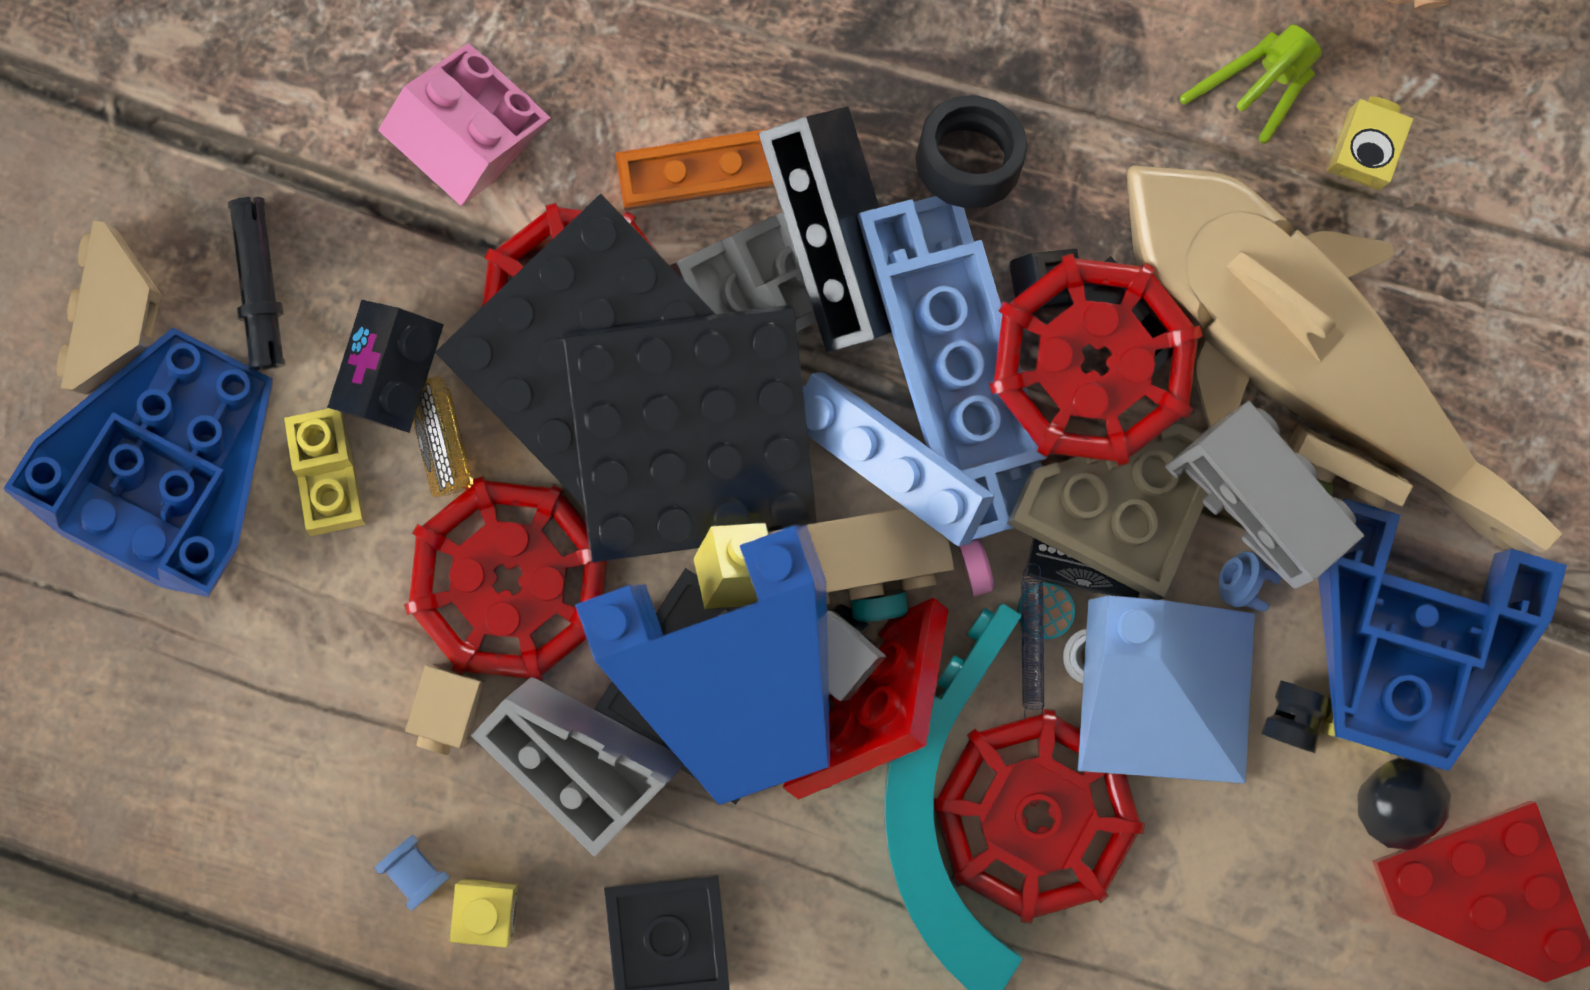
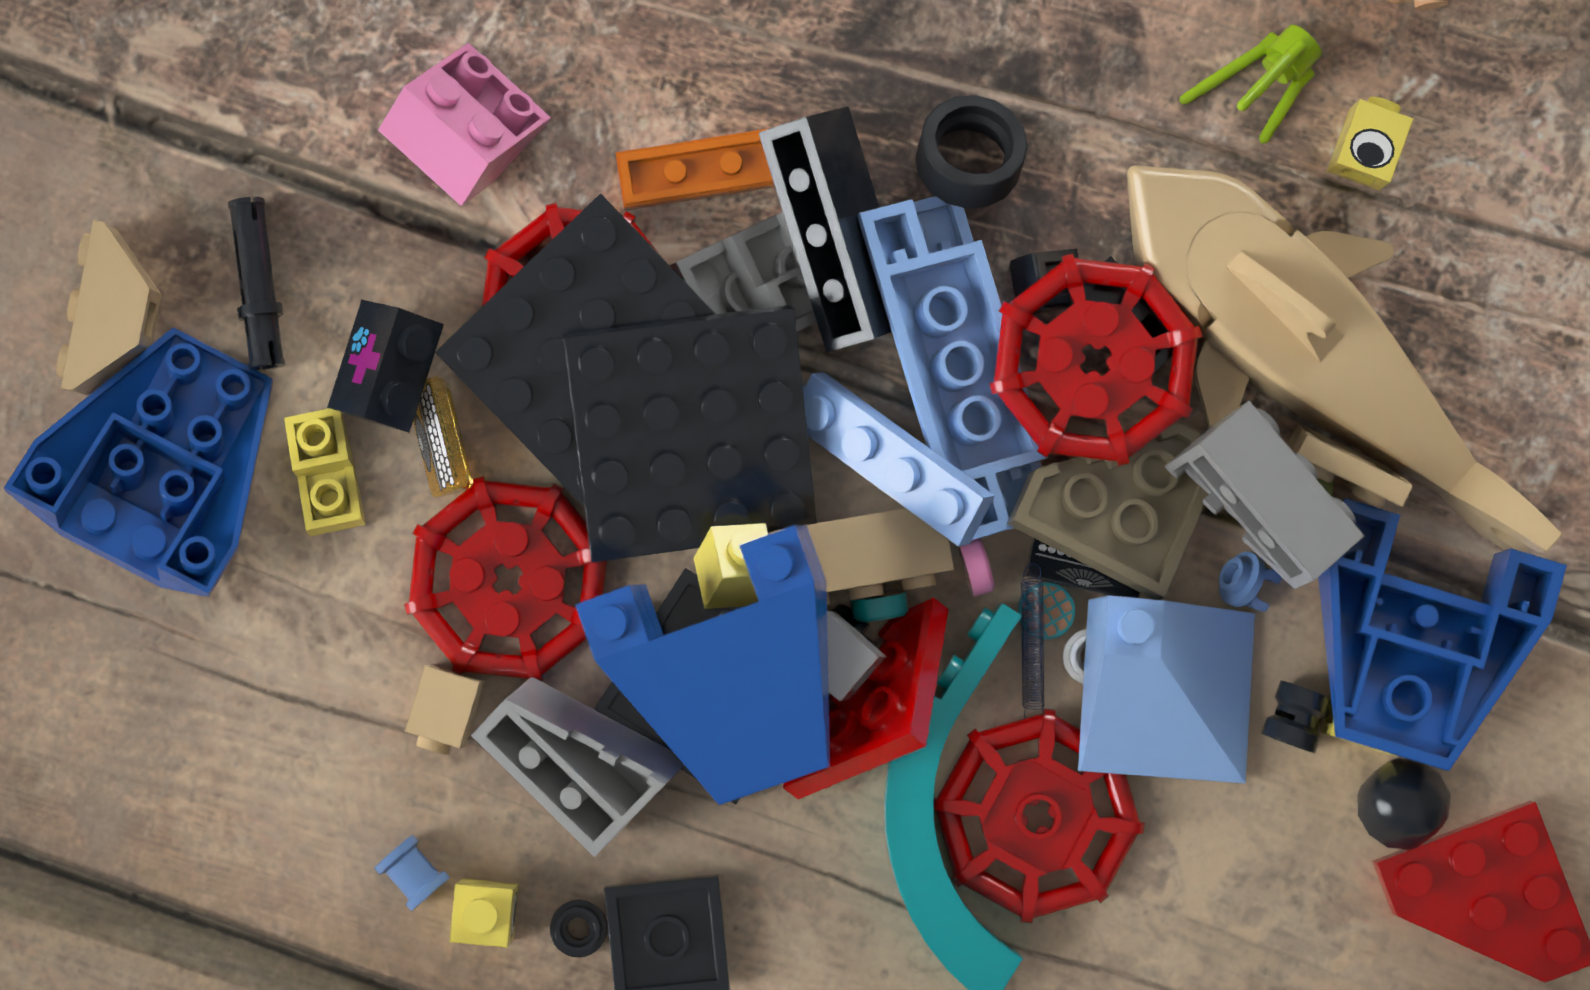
none -> black plate [550,899,607,958]

